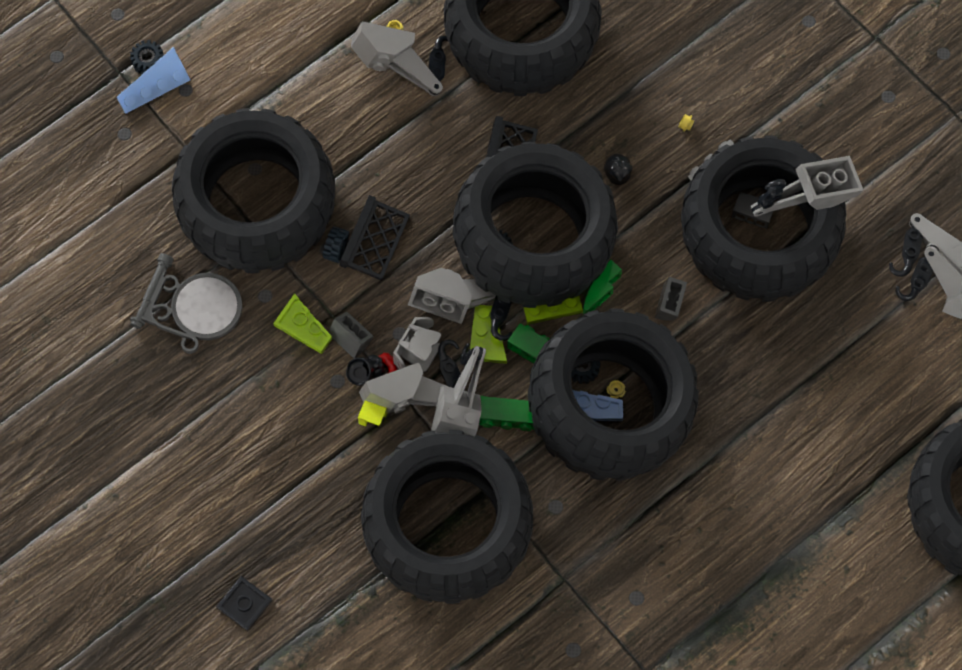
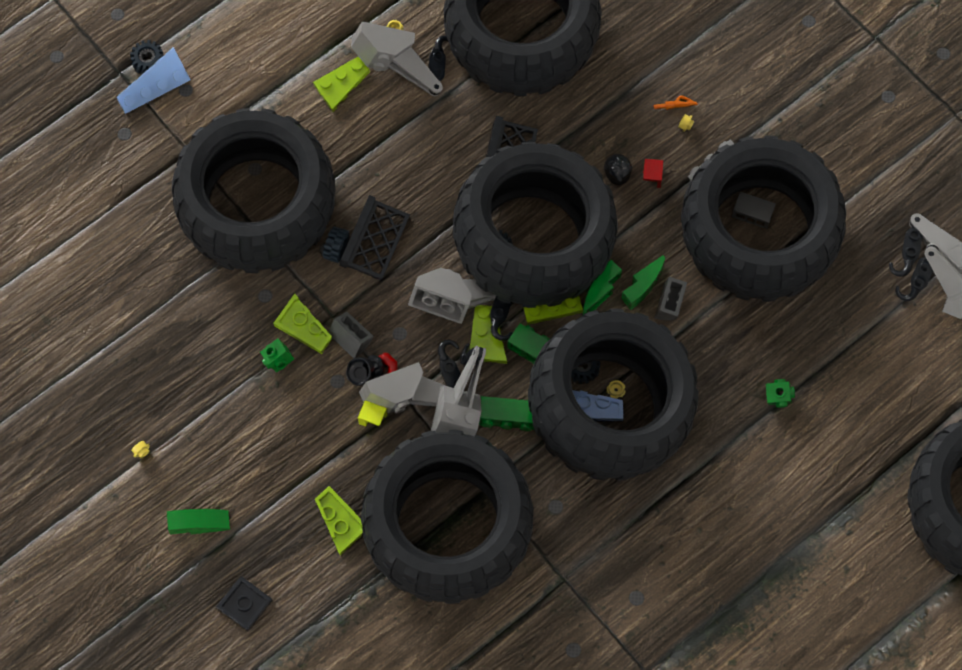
piece [130,253,242,354] -> none
light grey piece [393,317,441,372] -> none
light grey slope [751,156,863,216] -> none
none -> light yellow plate [131,441,150,459]
none -> green slope [167,509,230,535]
none -> green brick [260,338,295,373]
none -> lime wing [313,57,370,112]
none -> lime wing [315,486,363,556]
none -> green slope [622,255,665,310]
none -> red panel [643,159,663,188]
none -> orange hand [653,95,698,110]
none -> green brick [766,379,795,408]

